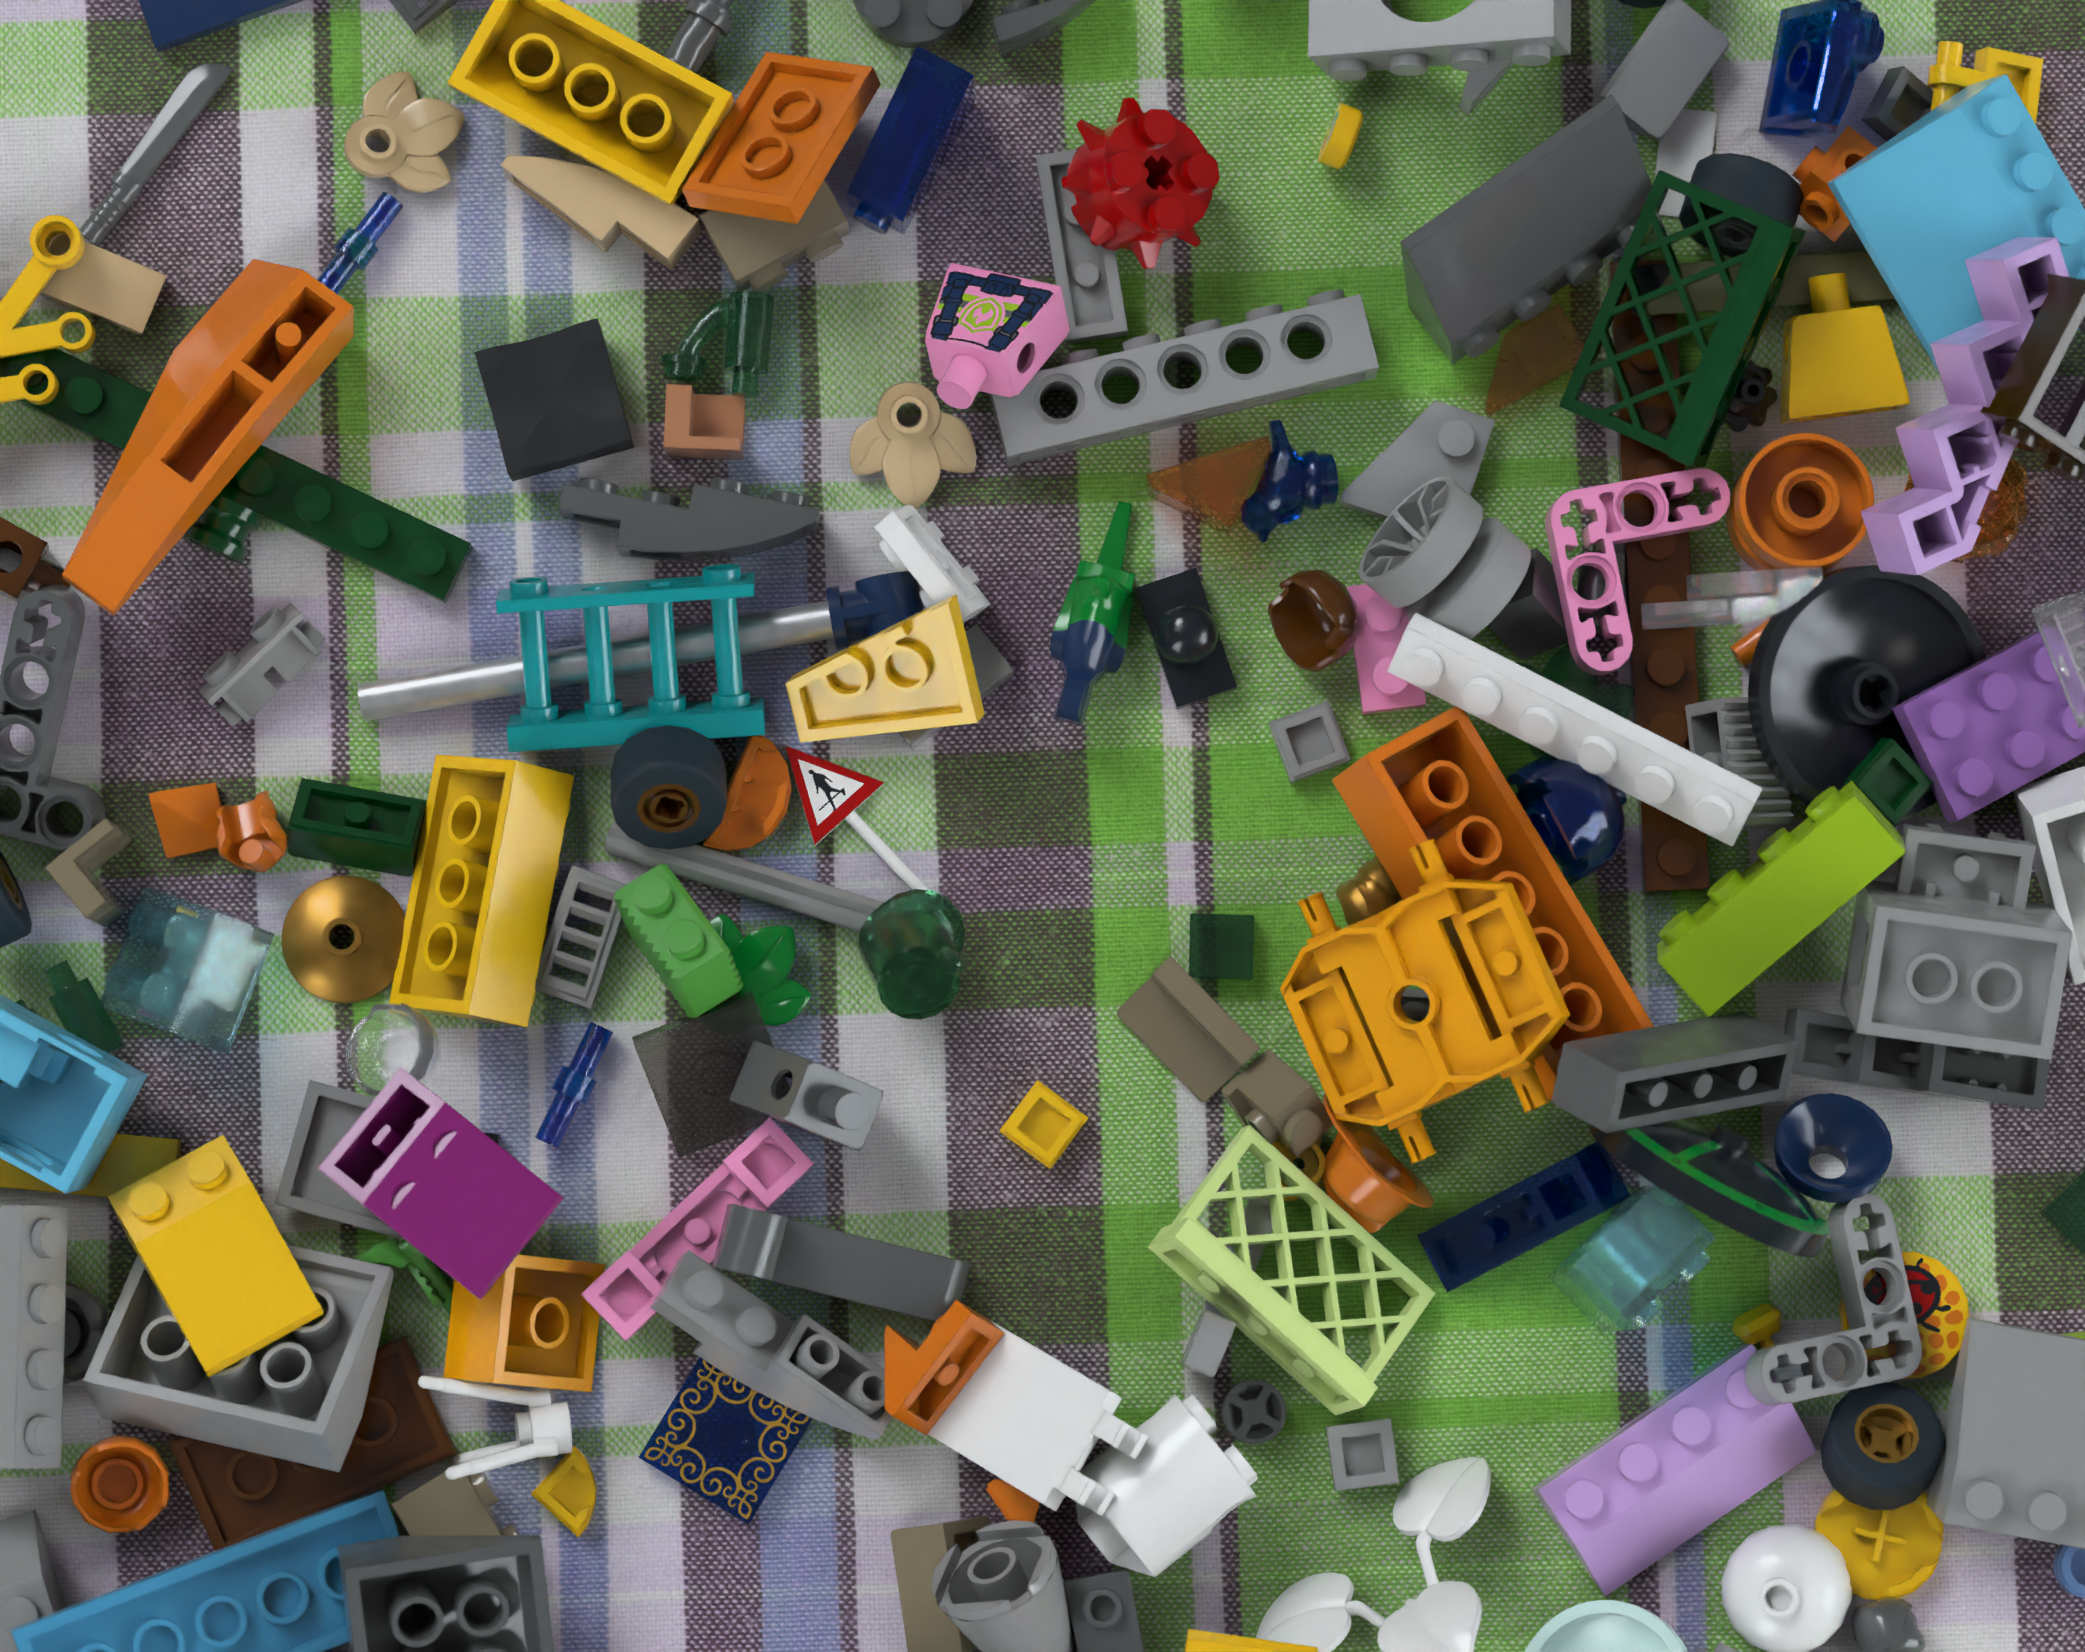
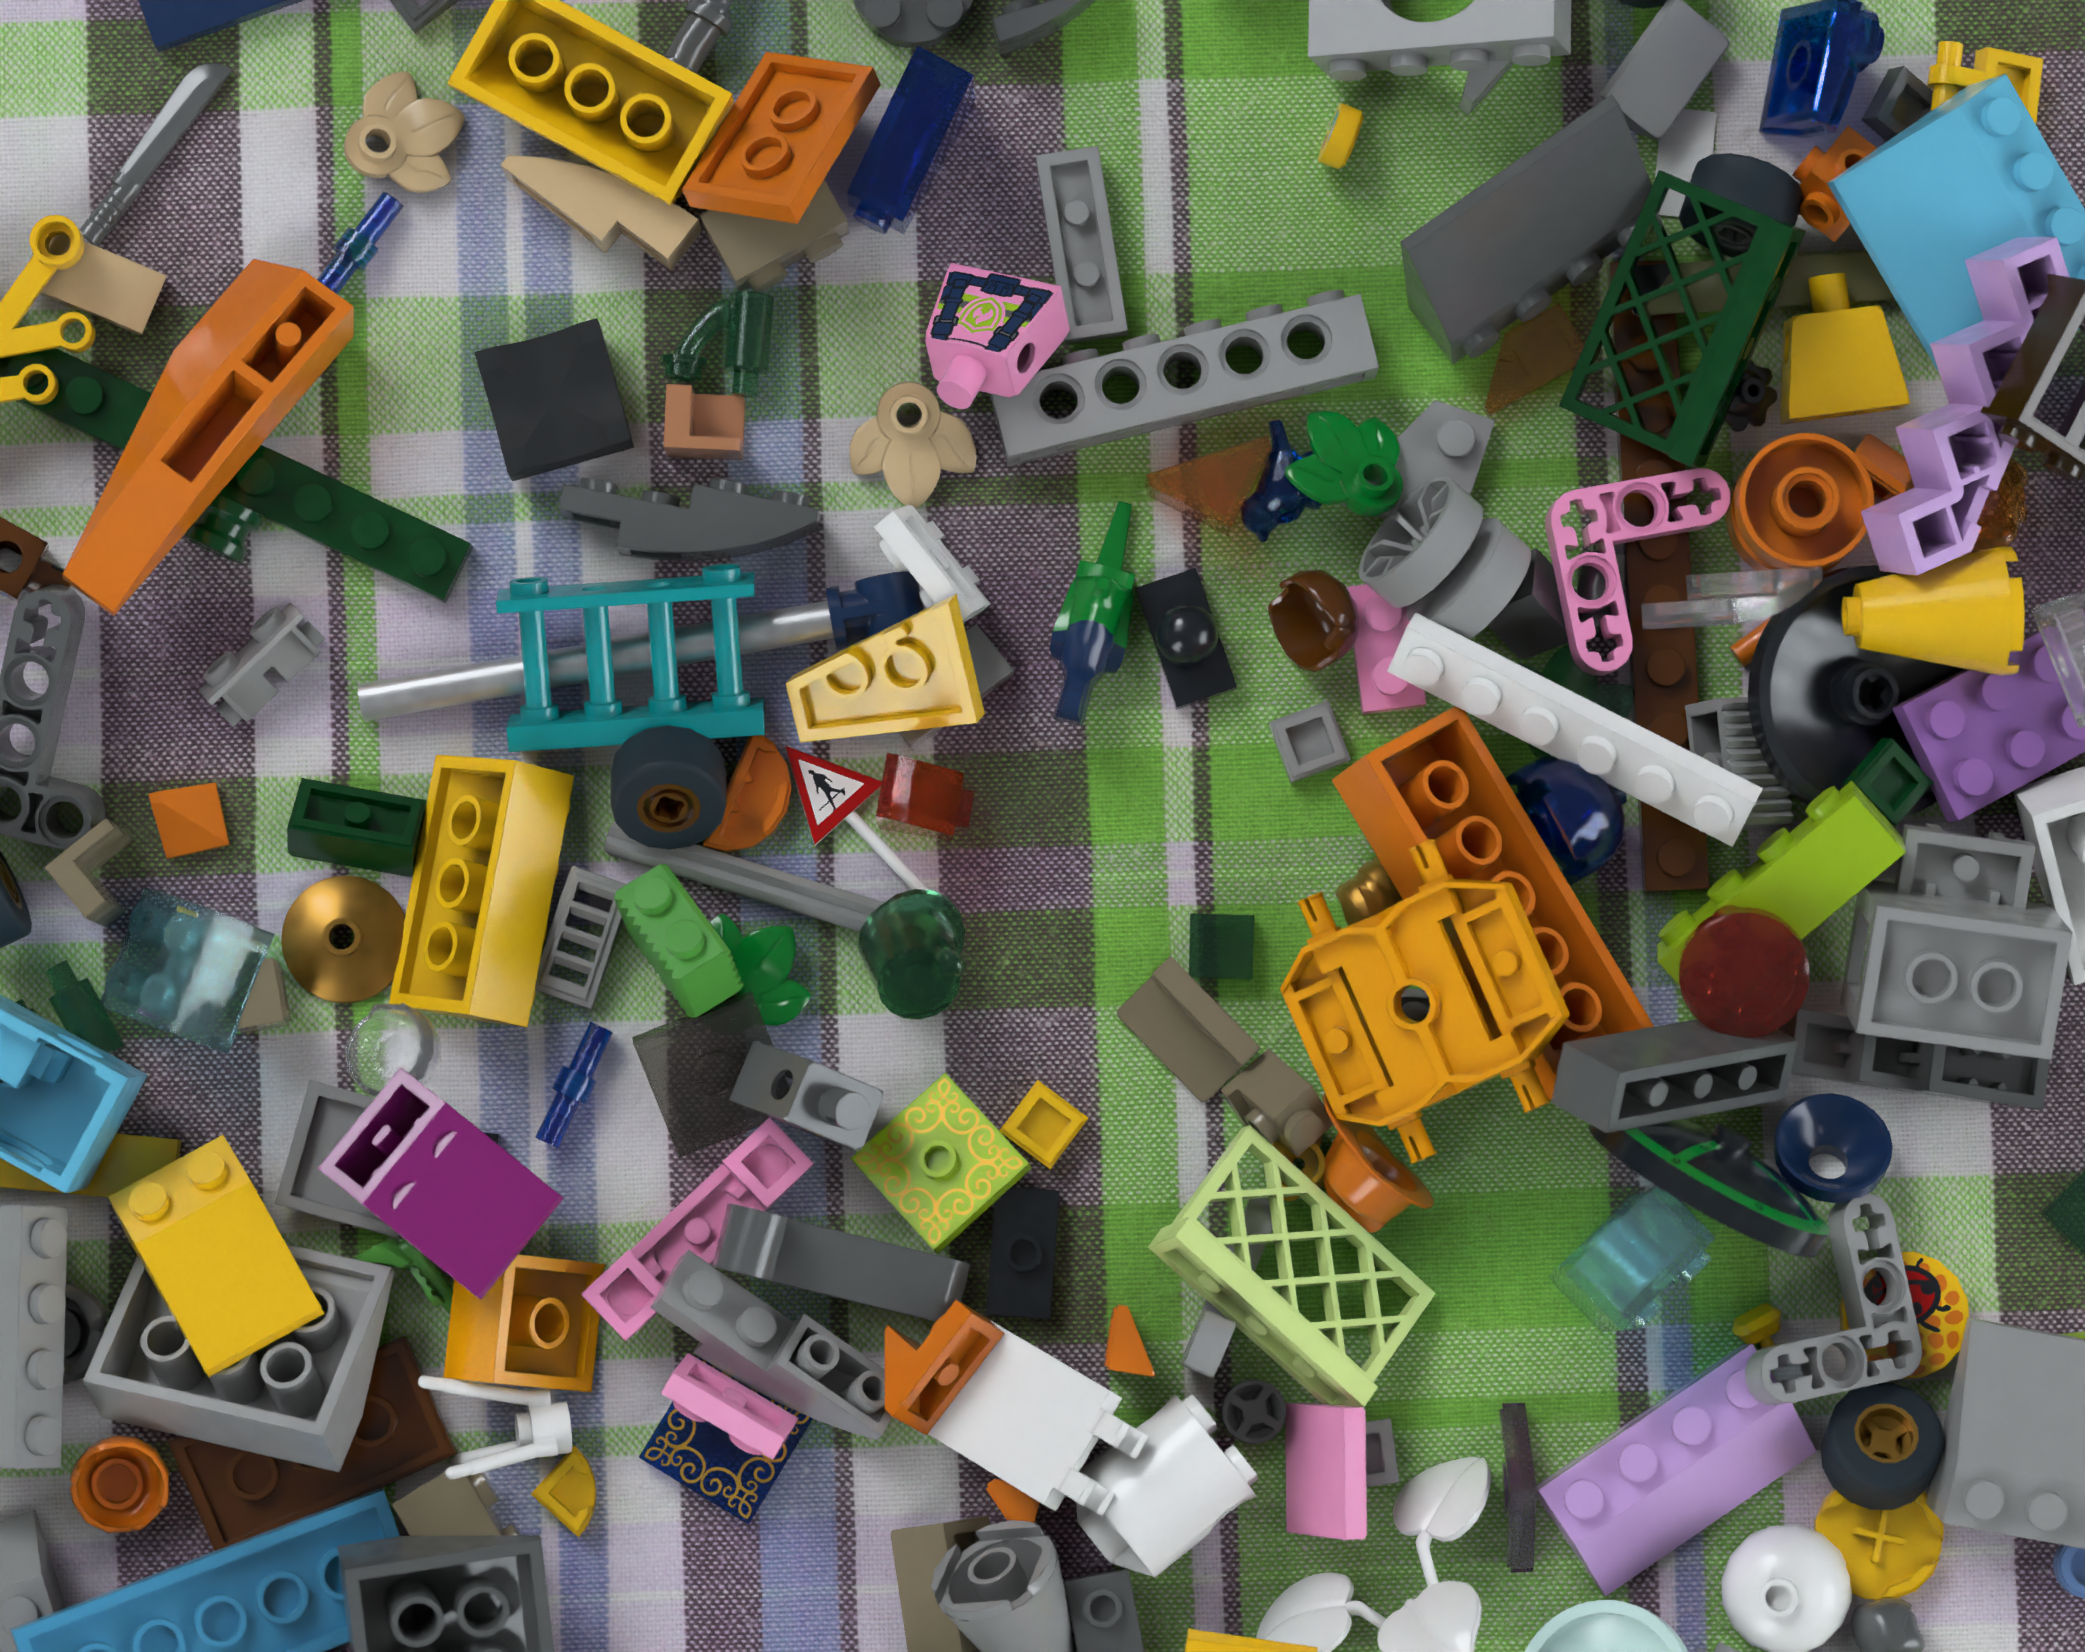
orange arm [216,790,288,872] -> none
red brick [1062,98,1220,269] -> none
clear blue slope [1417,1141,1631,1292] -> none
none -> dark tan slope [238,957,291,1033]
none -> bright pink plate [661,1353,799,1460]
none -> lime plate [850,1072,1032,1254]
none -> clear red slope [876,753,975,842]
none -> black plate [986,1187,1059,1319]
none -> orange slope [1103,1305,1155,1377]
none -> green plate [1284,411,1403,517]
none -> bright pink tile [1285,1402,1367,1540]
none -> tile [1499,1403,1537,1573]
none -> clear red tile [1679,905,1810,1038]
none -> yellow cone [1842,546,2025,676]
none -> orange slope [1854,433,1912,501]

